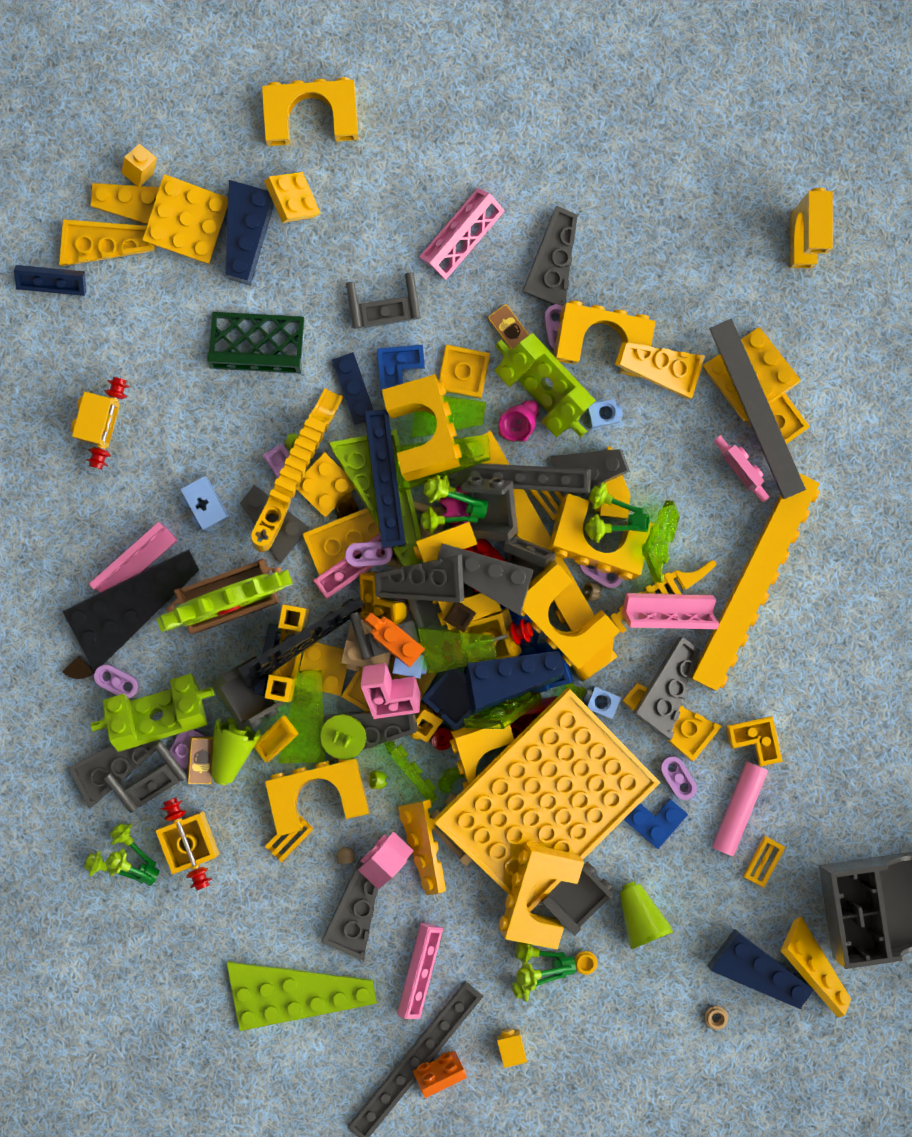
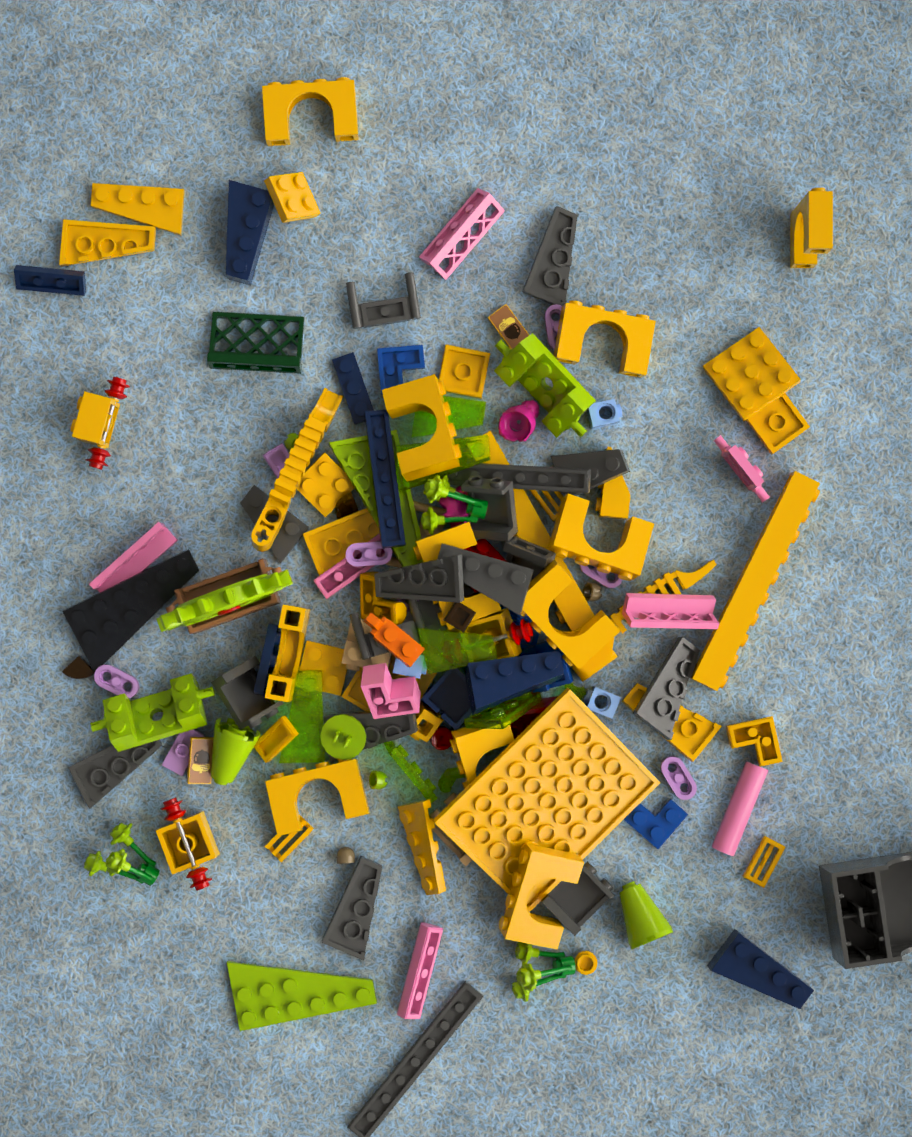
dark grey plate [103,740,188,813] -> none
yellow brick [121,144,157,187] -> none
yellow plate [142,174,228,264] -> none
light blue brick [180,476,230,531] -> none
black wing [238,597,365,688] -> none
bright pink brick [358,832,414,889] -> none
orange bracket [413,1050,467,1098] -> none
yellow brick [497,1028,527,1068] -> none
plant [585,483,650,543] -> none
yellow wing [615,342,705,399] -> none
clear neon green wing [642,500,680,583] -> none
tan plate [704,1006,728,1030] -> none
dark grey tile [709,318,806,499] -> none
yellow wing [780,917,851,1018] -> none

